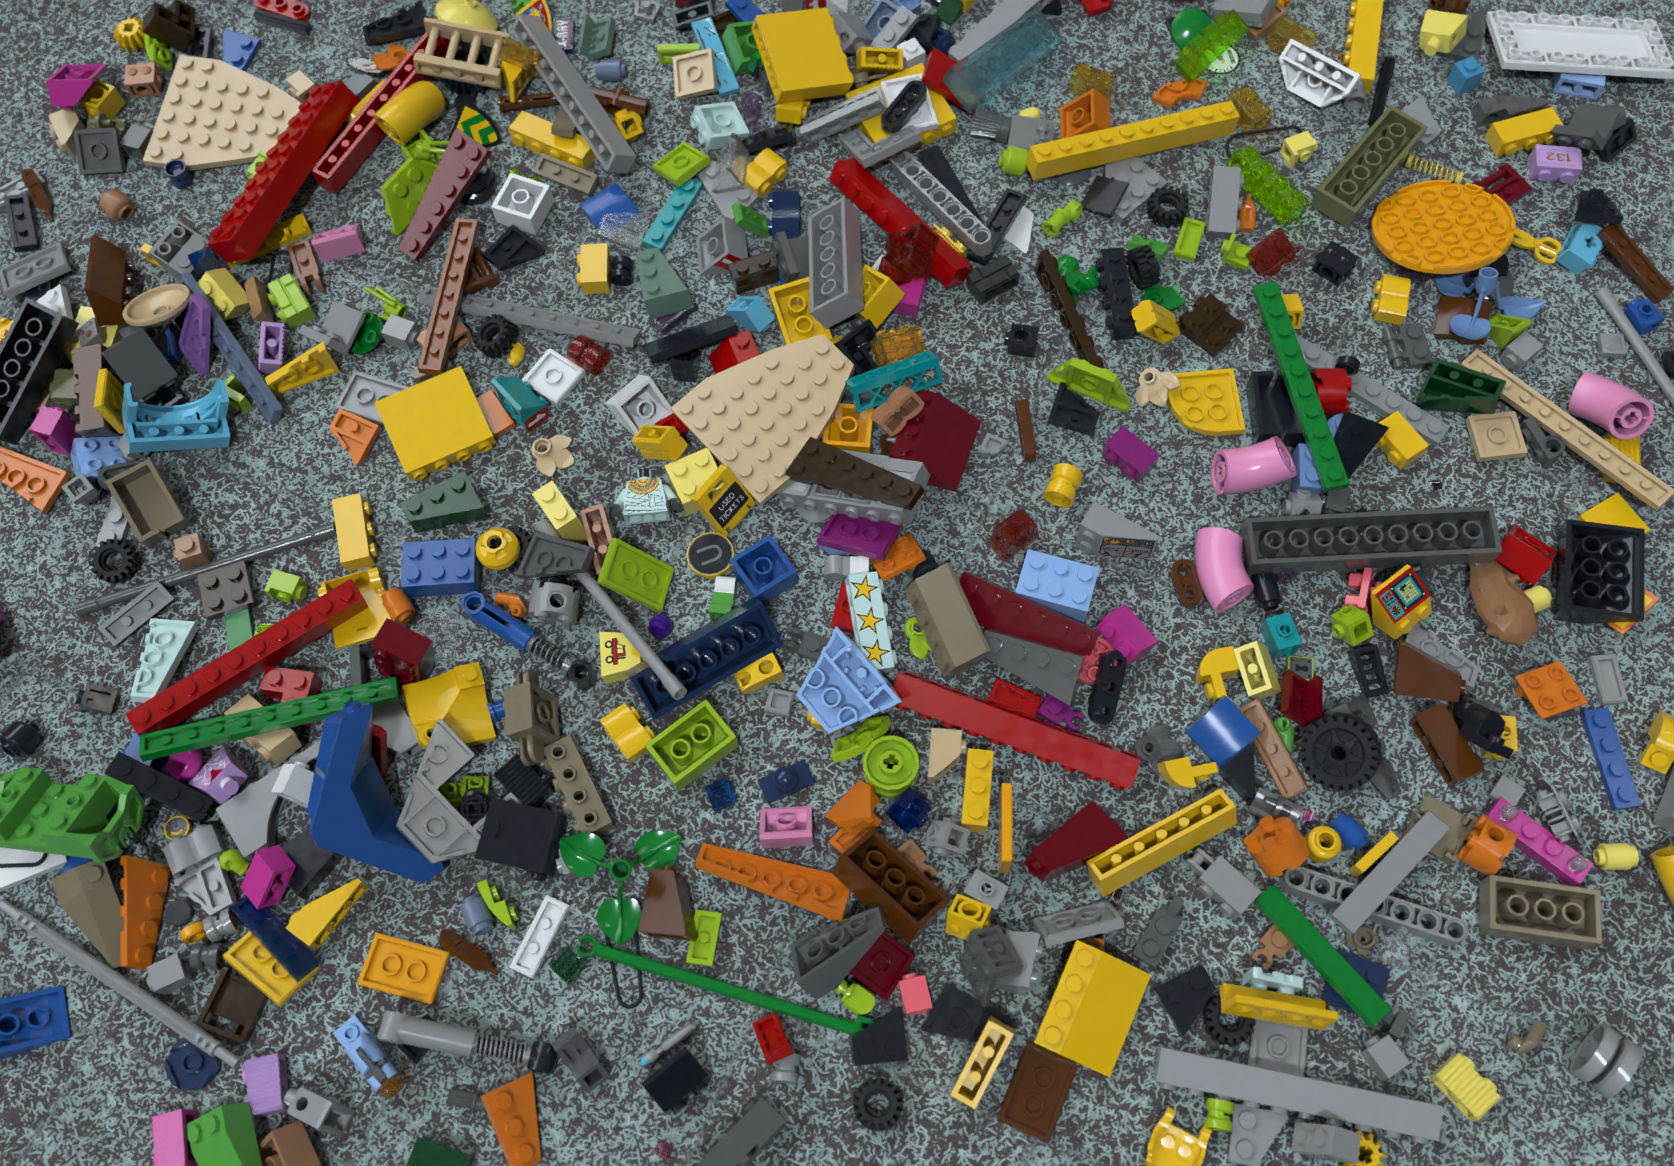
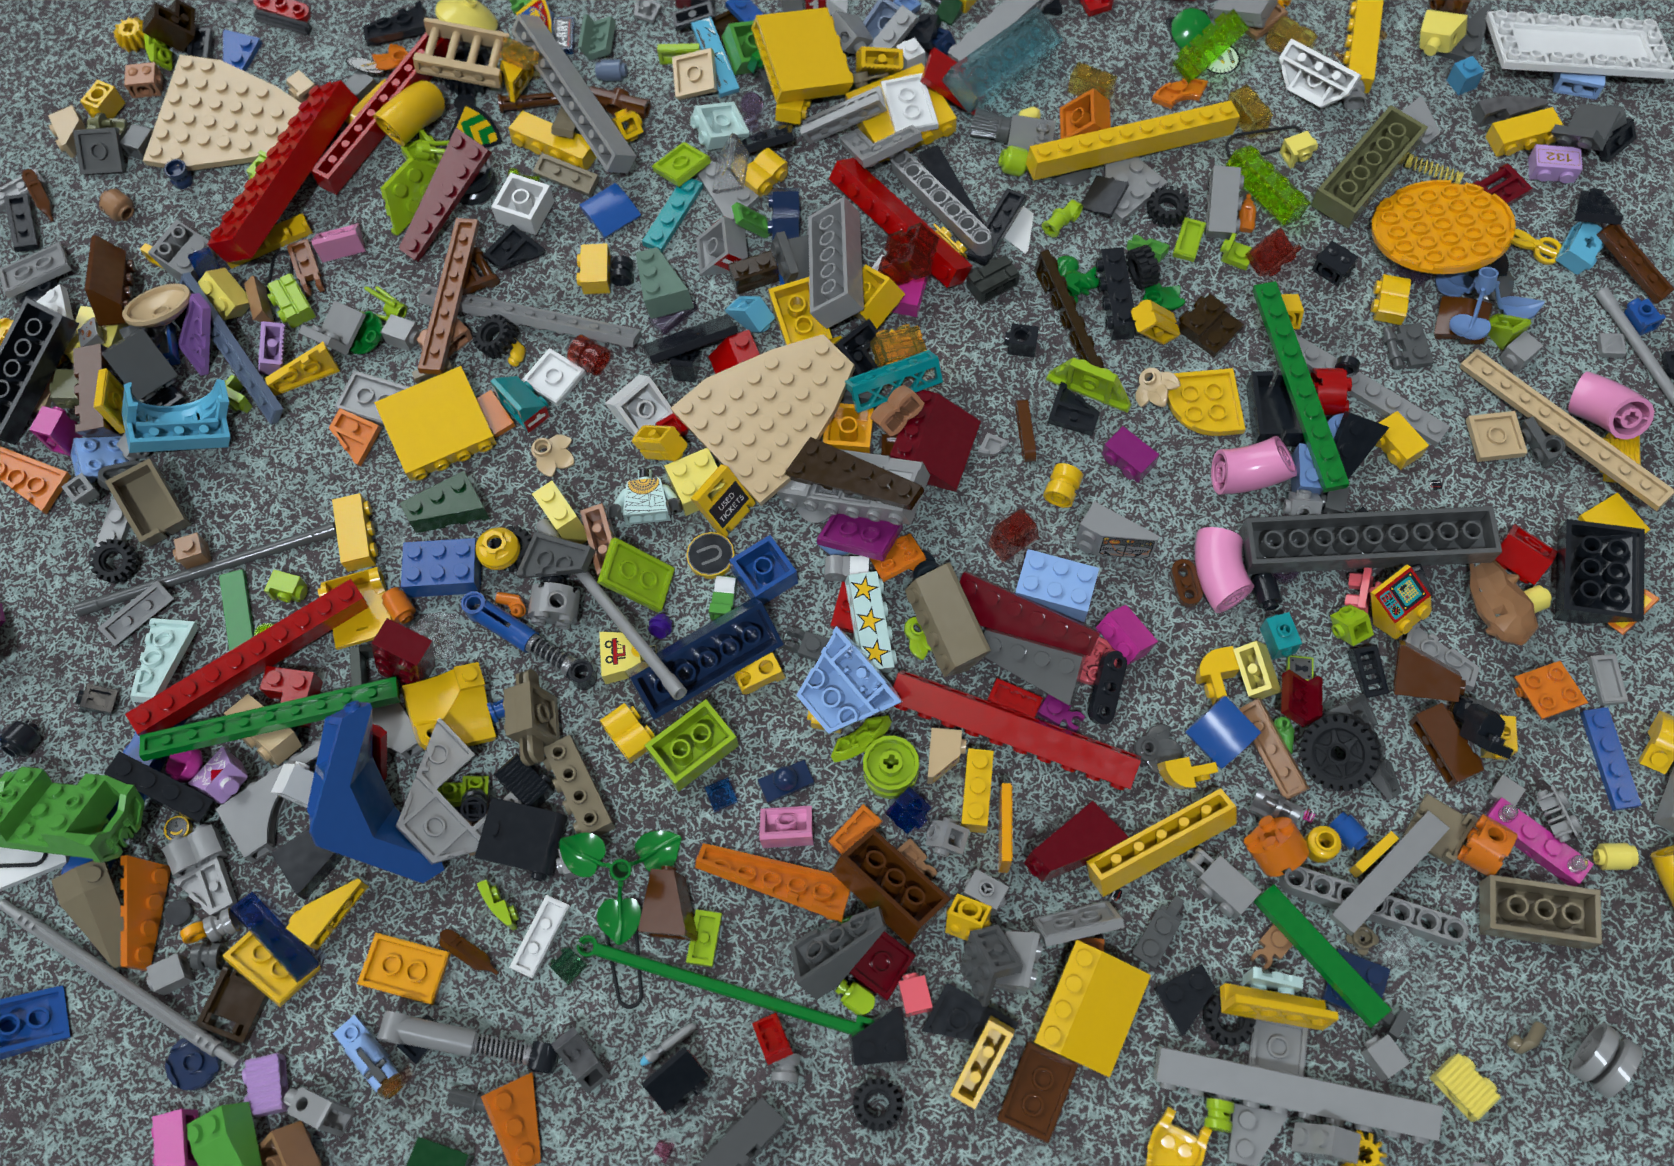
dark pink slope [46,64,108,110] -> none
plate [197,561,257,621] -> none
lime piece [219,848,251,876] -> none
dark pink brick [241,845,296,910] -> none
sand blue brick [460,895,494,936] -> none
clear wing [596,211,651,252] -> none
light grey tile [764,687,795,718] -> none
orange slope [824,780,881,833] -> none
black plate [881,80,927,133] -> none
black slope [1219,745,1255,801] -> none
black axle [1368,56,1396,127] -> none
dark green wedge [1416,358,1506,414] -> none

